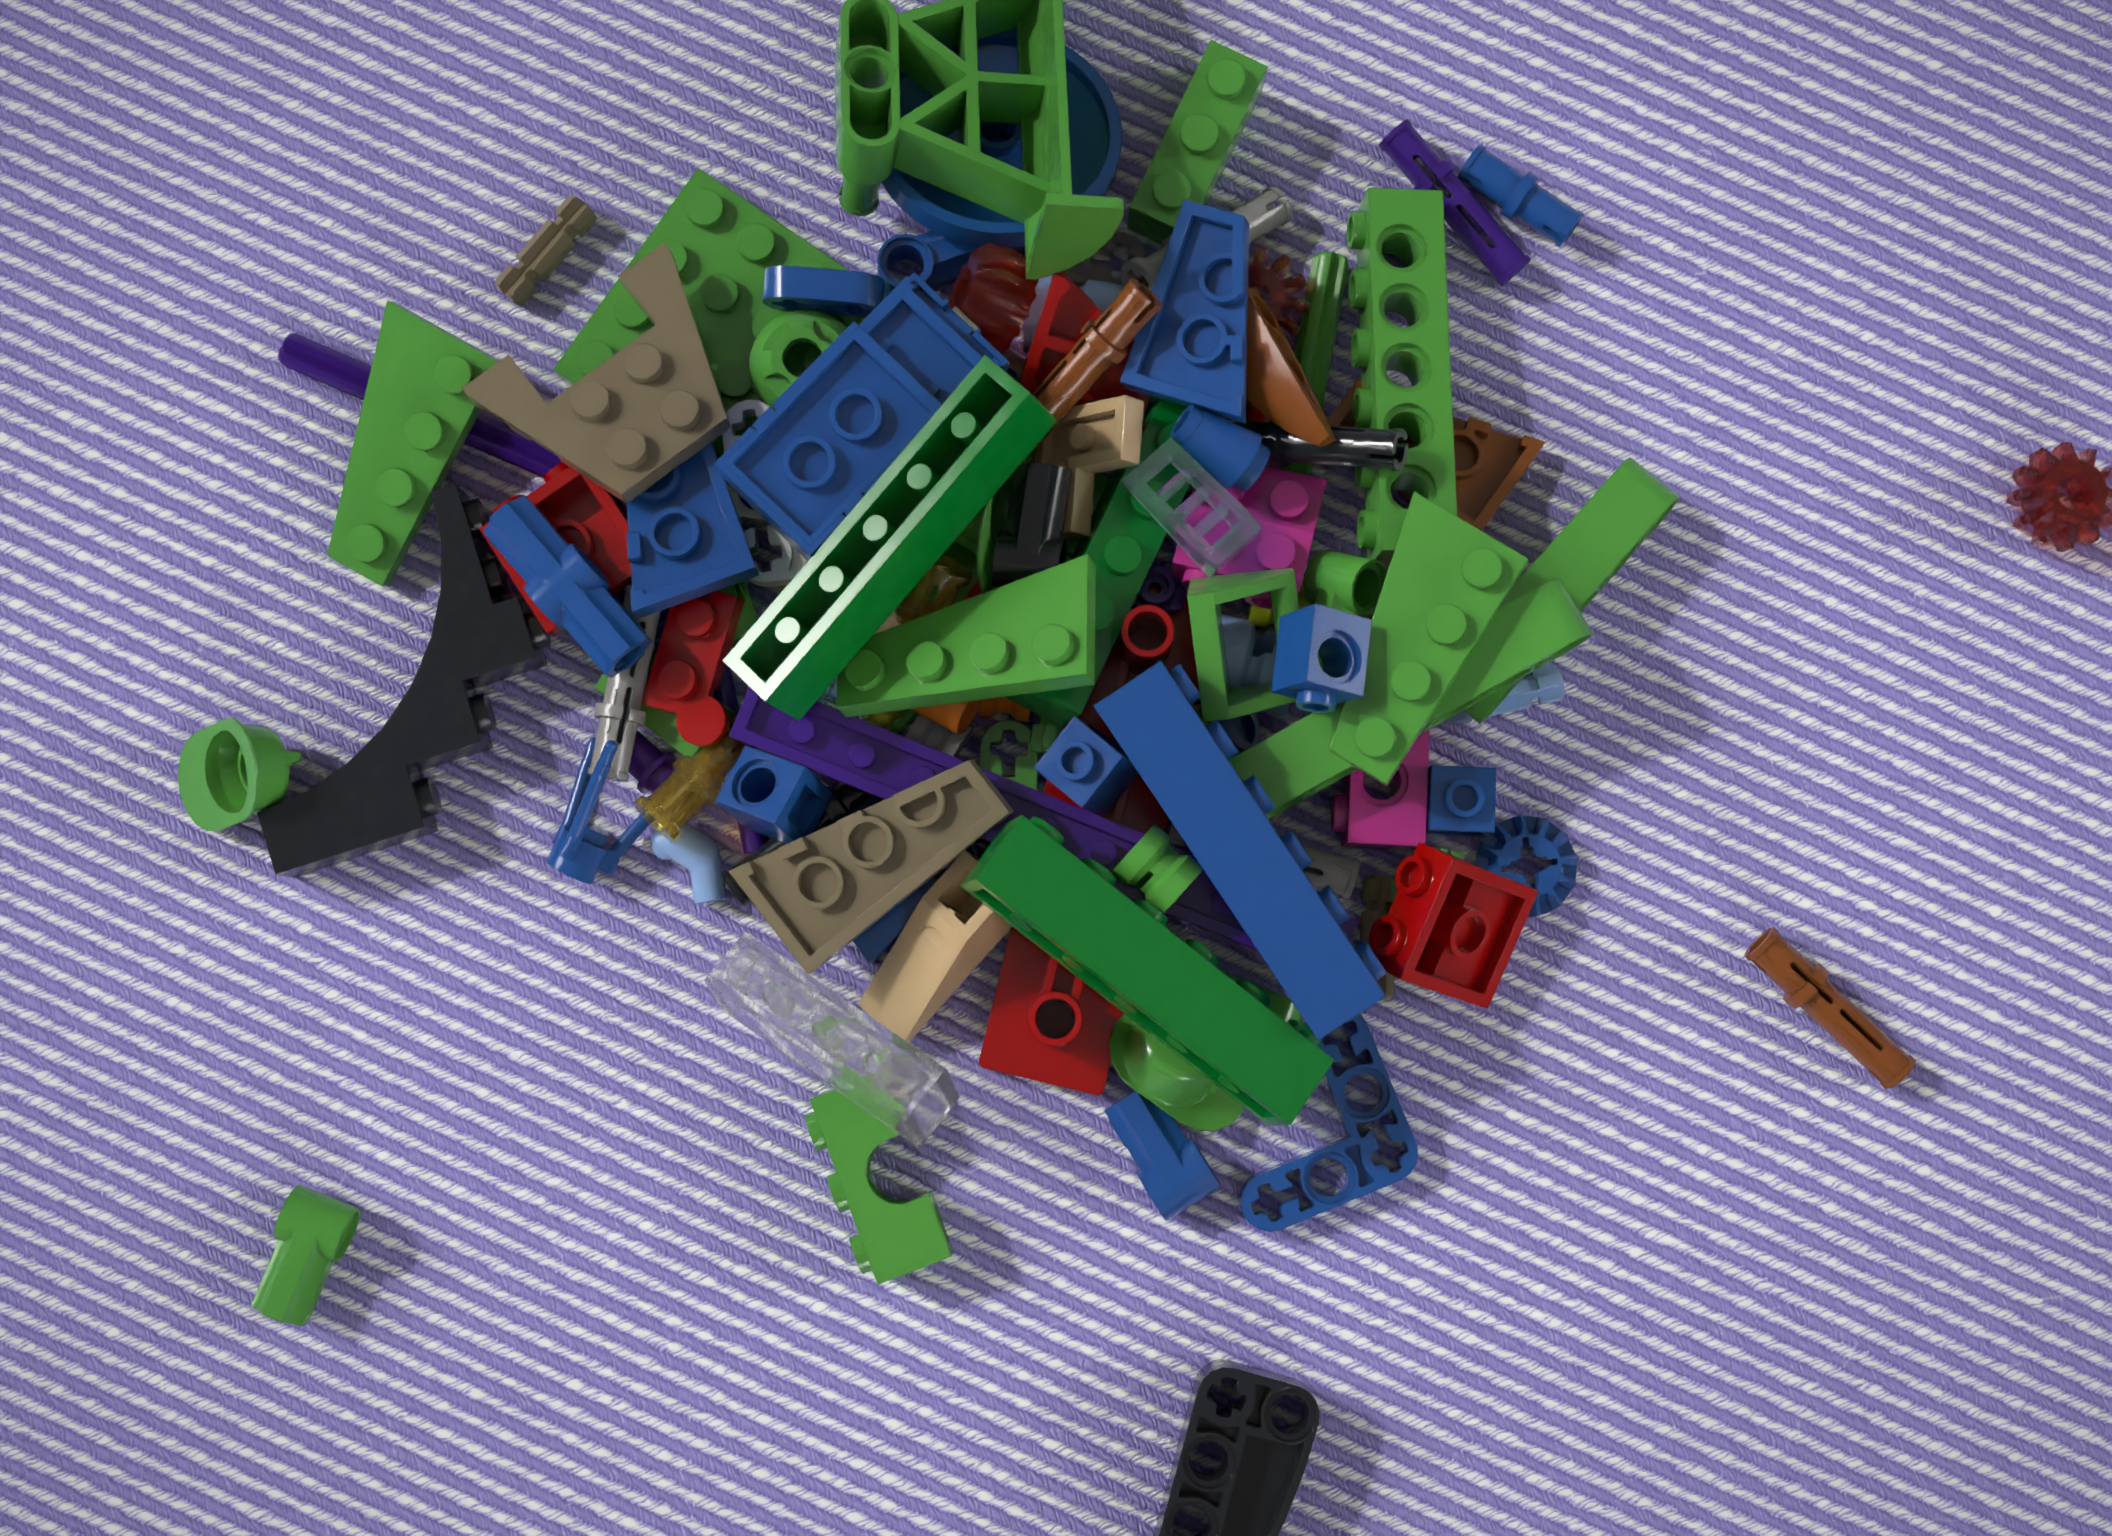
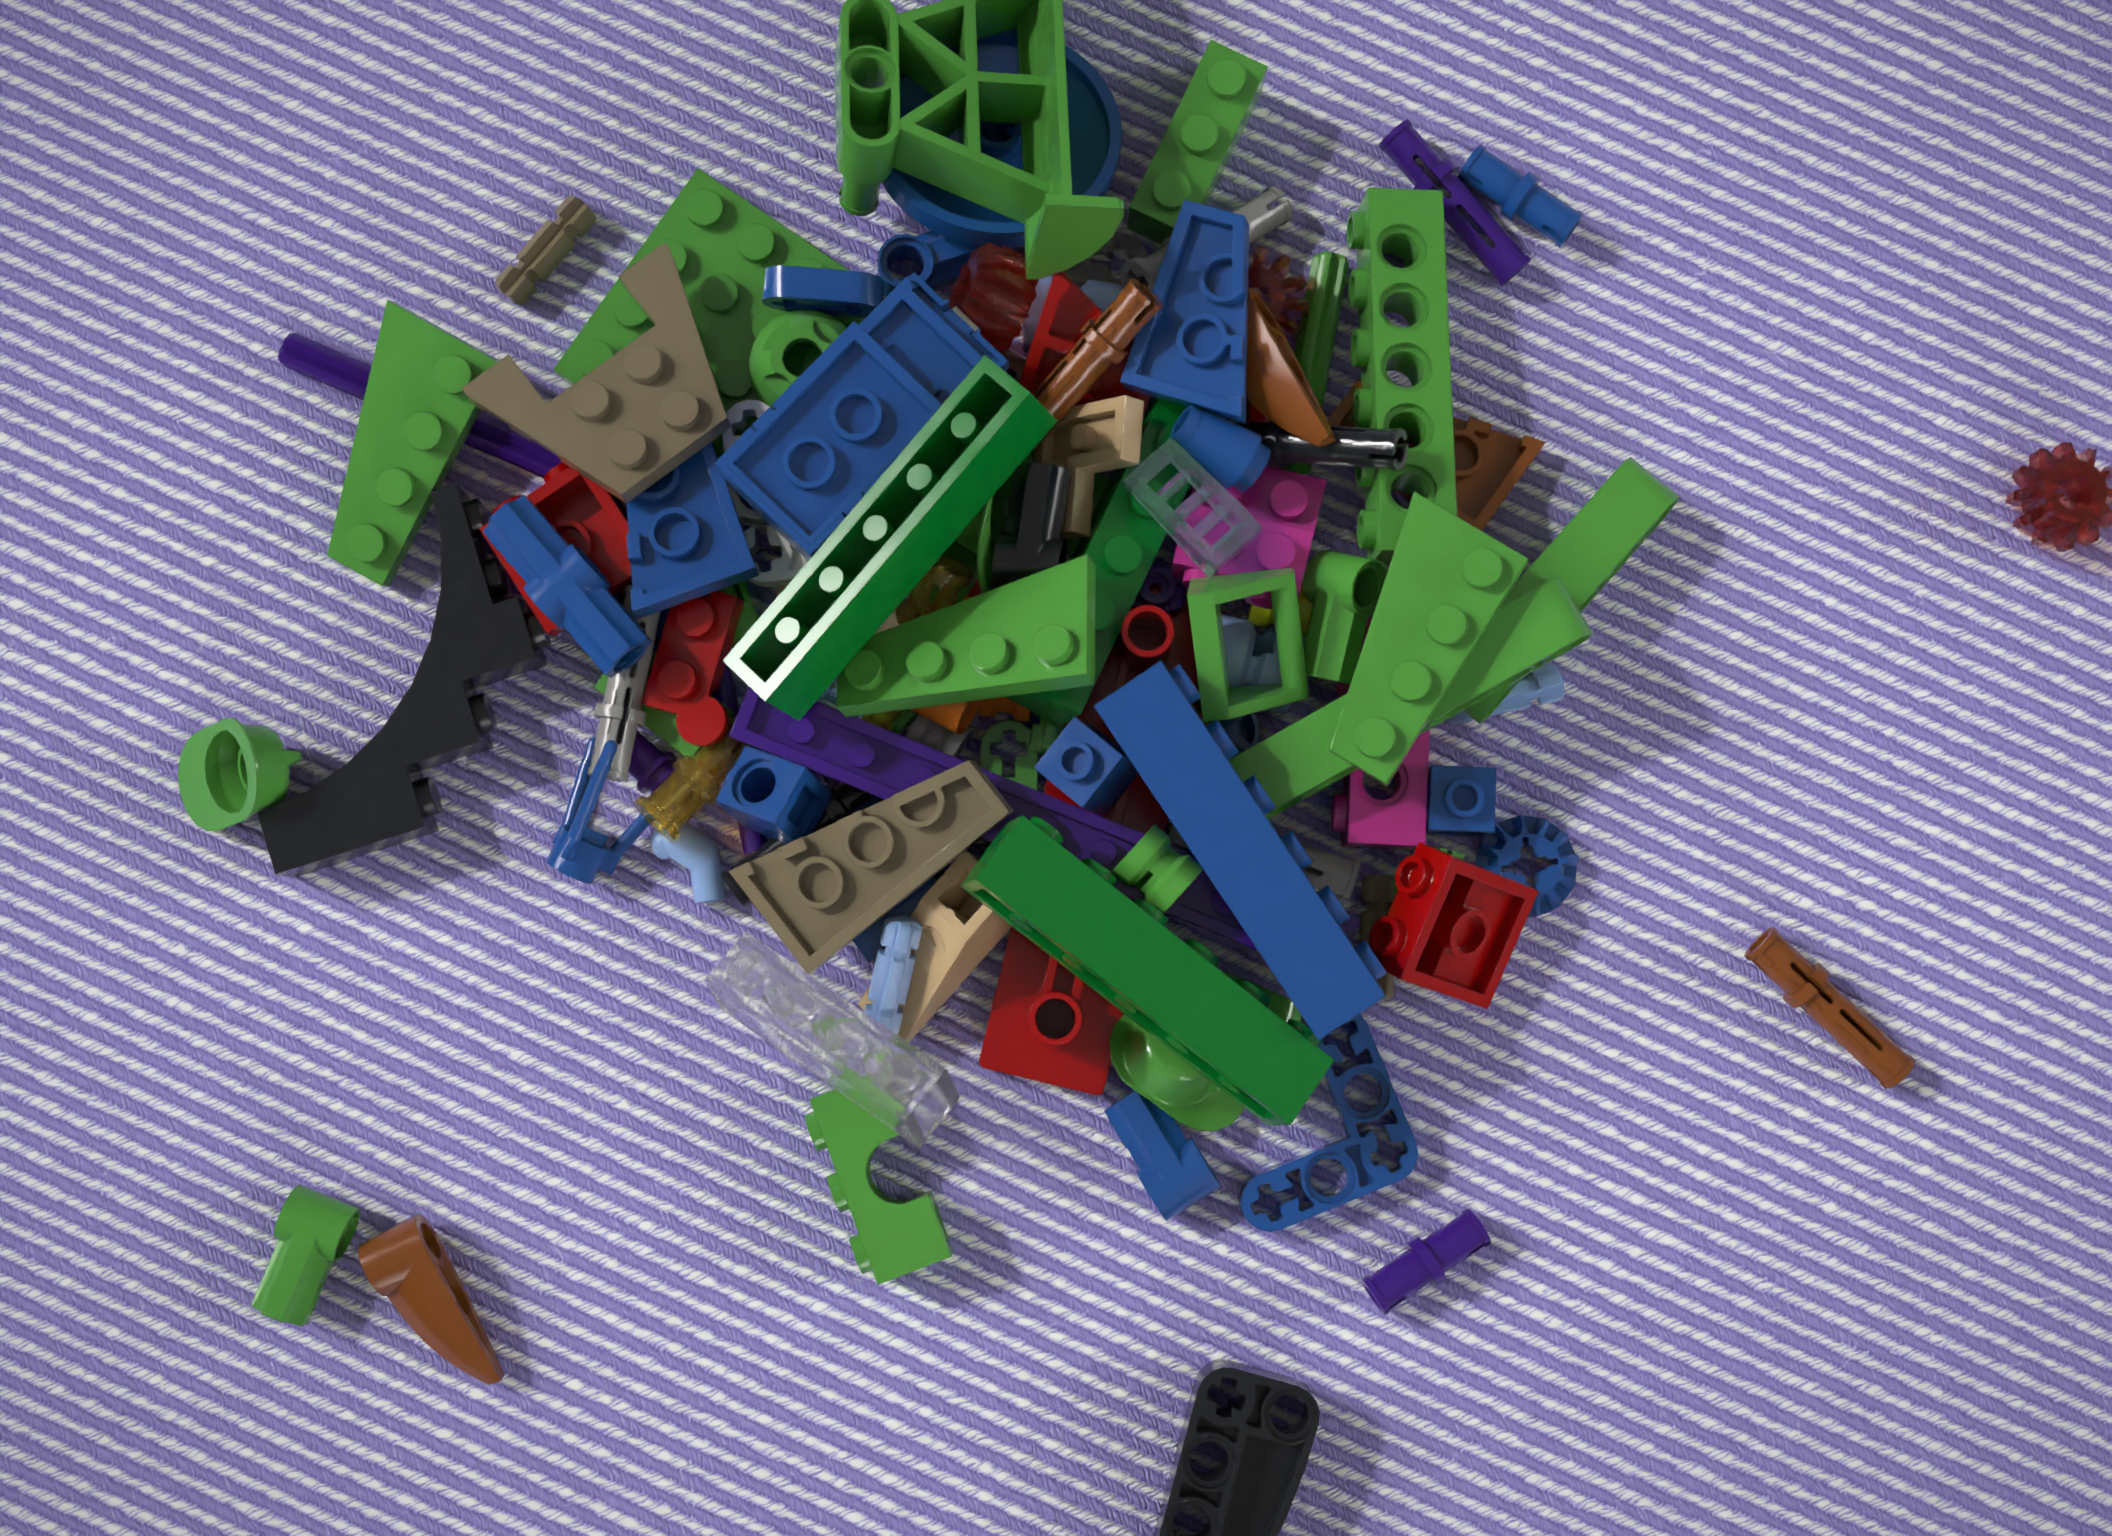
blue brick [1271,604,1372,713] -> none
none -> dark orange piece [358,1214,505,1385]
none -> light blue axle [861,914,922,1039]
none -> dark purple pin [1361,1208,1491,1315]

